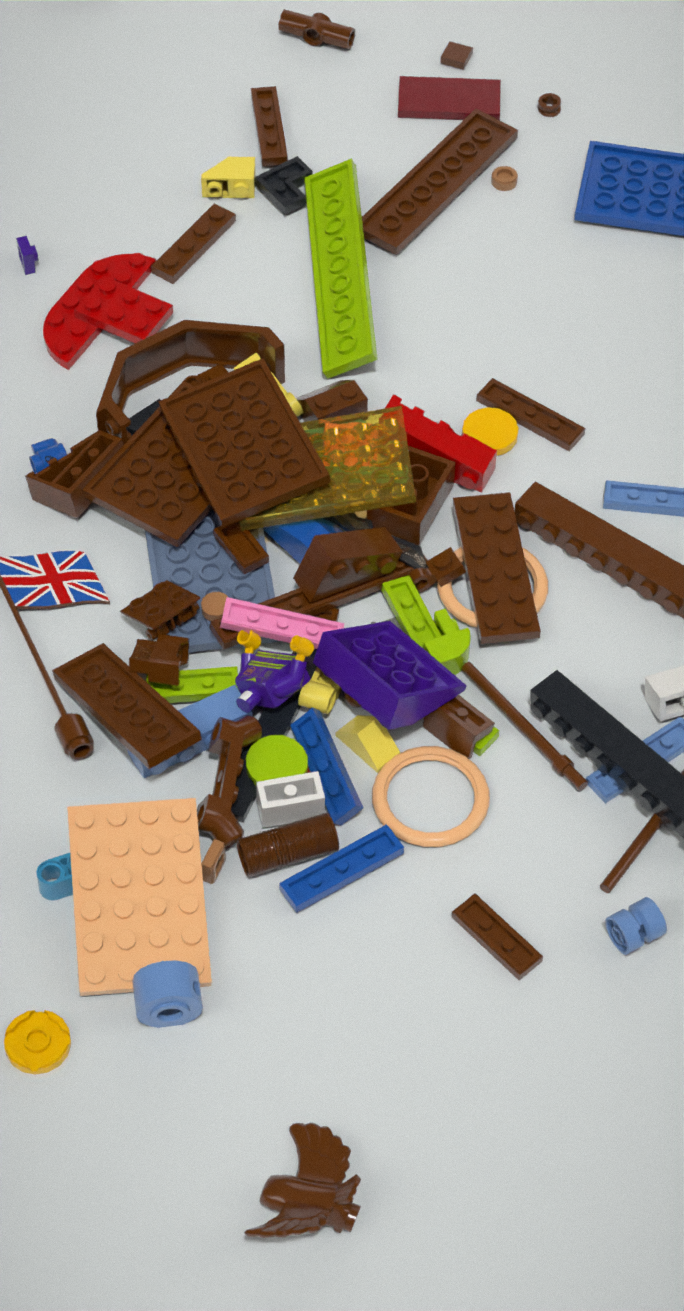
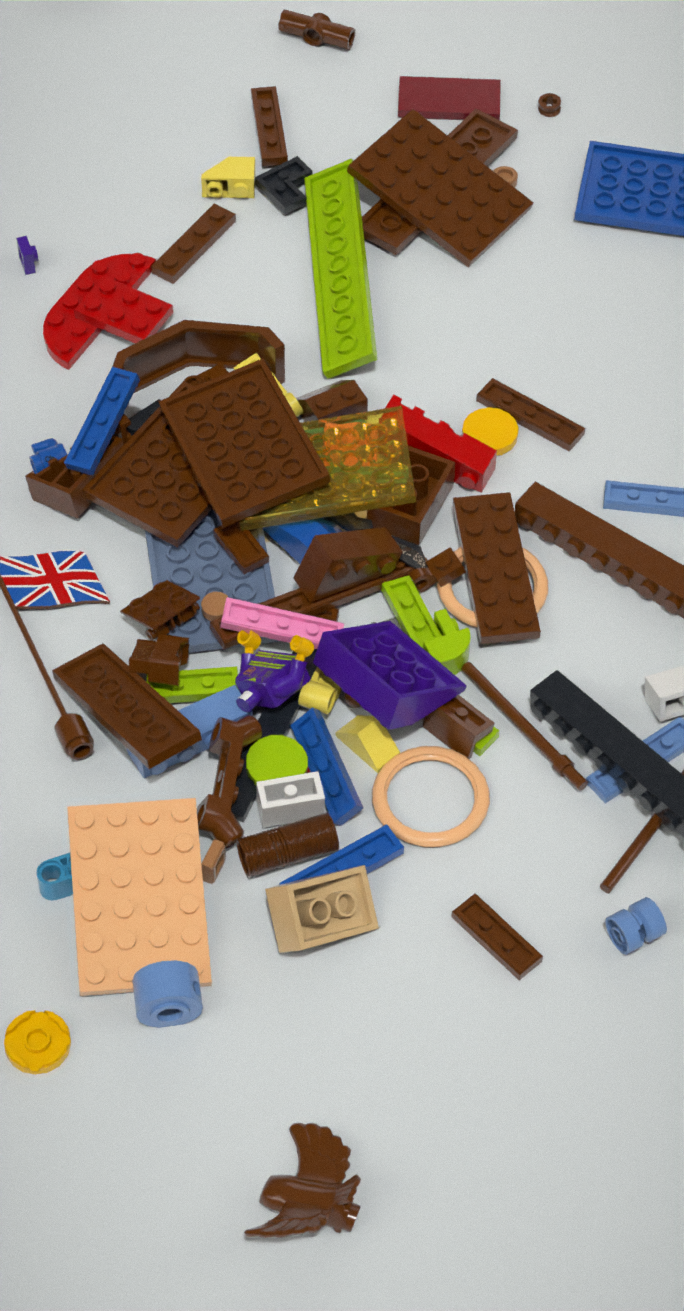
reddish brown tile [440,41,473,70] -> none
none -> blue plate [64,367,140,476]
none -> tan slope [265,865,379,953]
none -> reddish brown plate [347,109,534,268]

